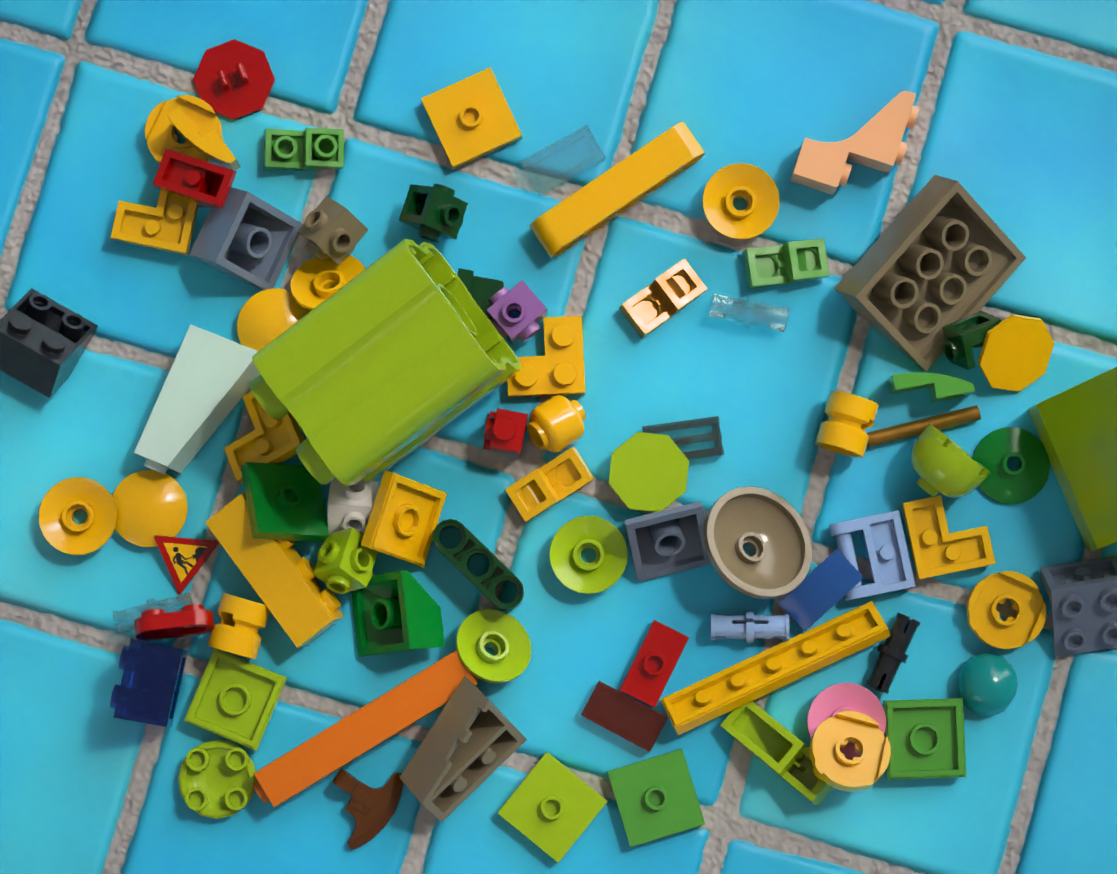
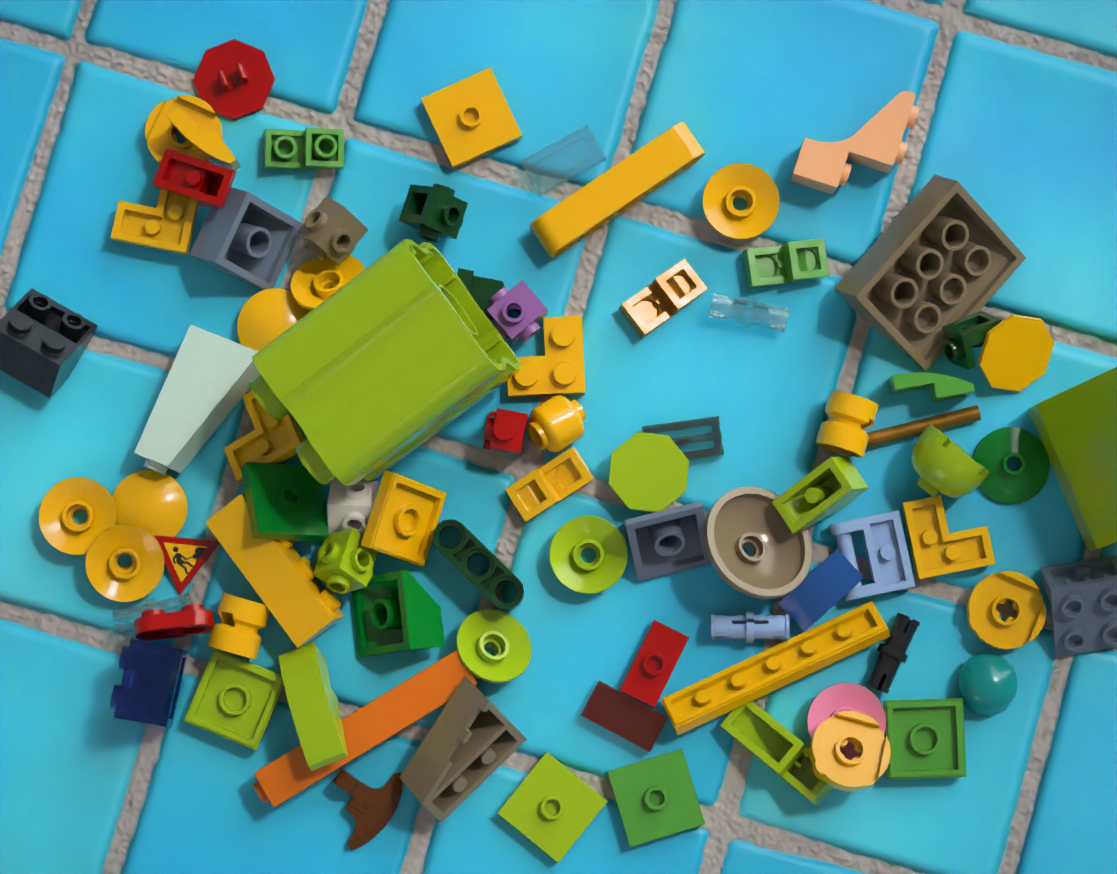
lime dish [178,740,257,819] -> none
none -> yellow dish [85,524,164,602]
none -> lime slope [278,642,348,771]
none -> lime slope [772,456,869,534]

